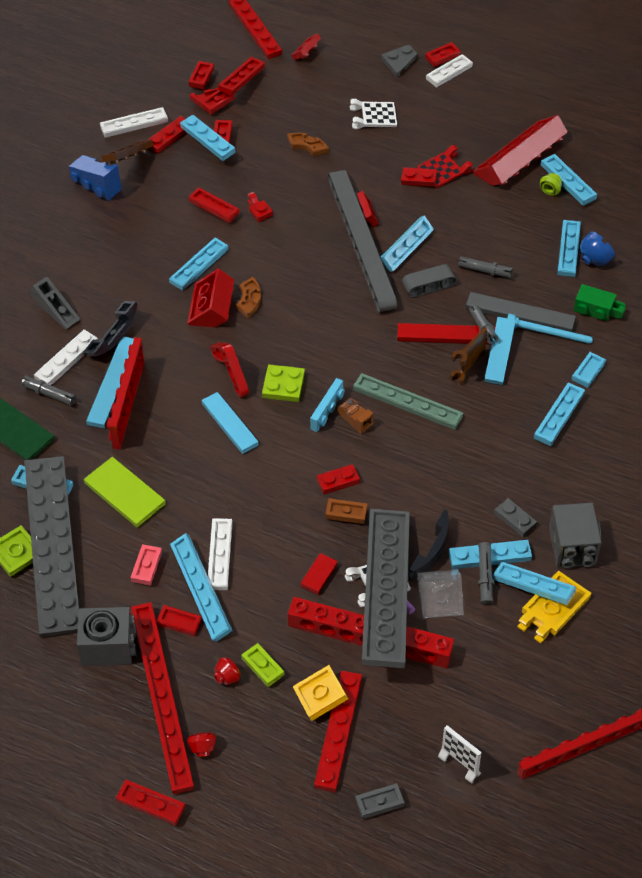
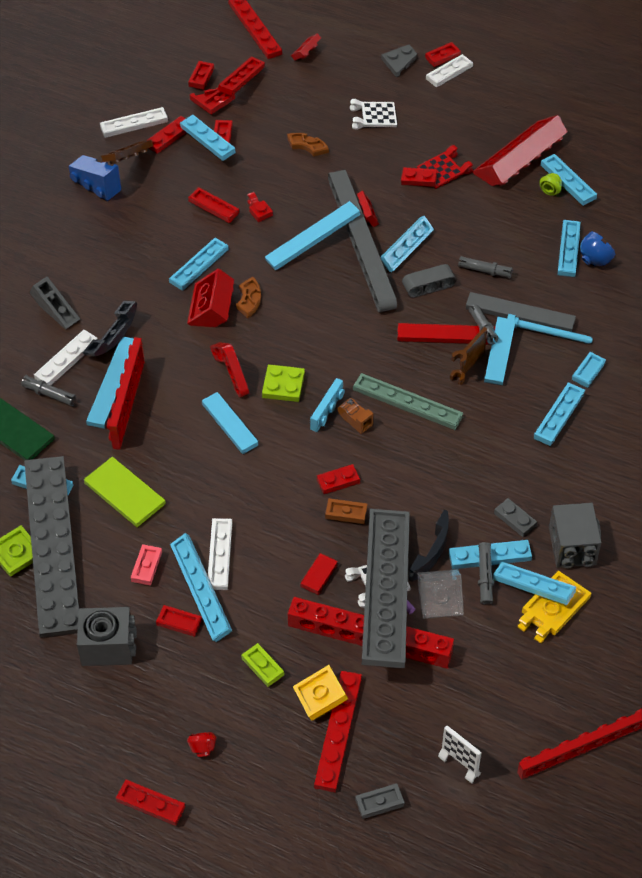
red plate [131,602,194,795] -> none
red cone [213,657,241,685] -> none
green brick [573,284,626,321] -> none
none -> medium azure tile [265,201,361,271]

